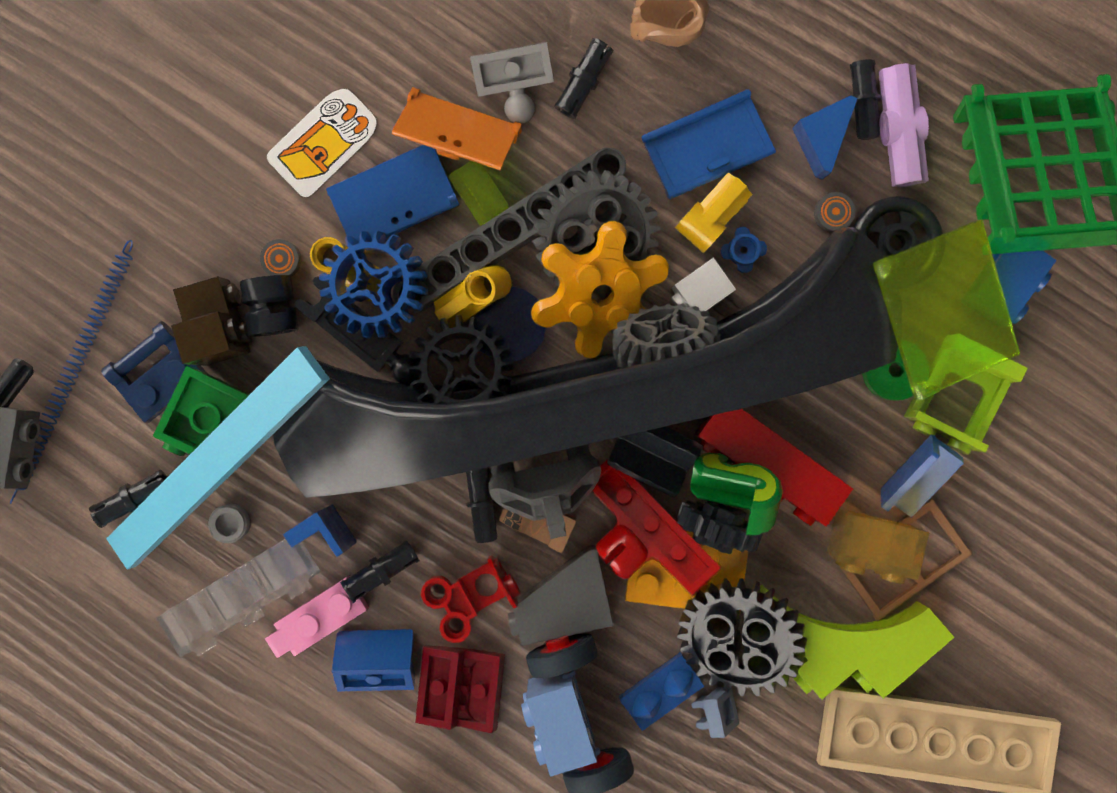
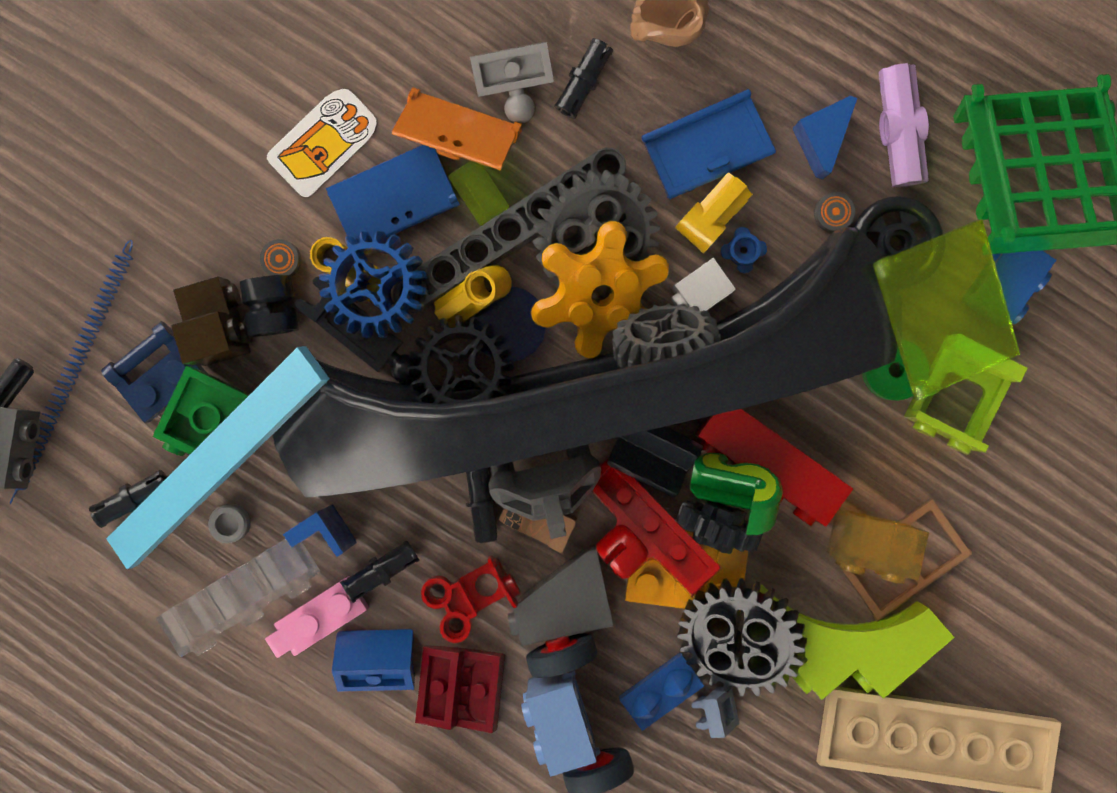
black axle [850,59,882,140] -> none
panel [881,434,964,518] -> none

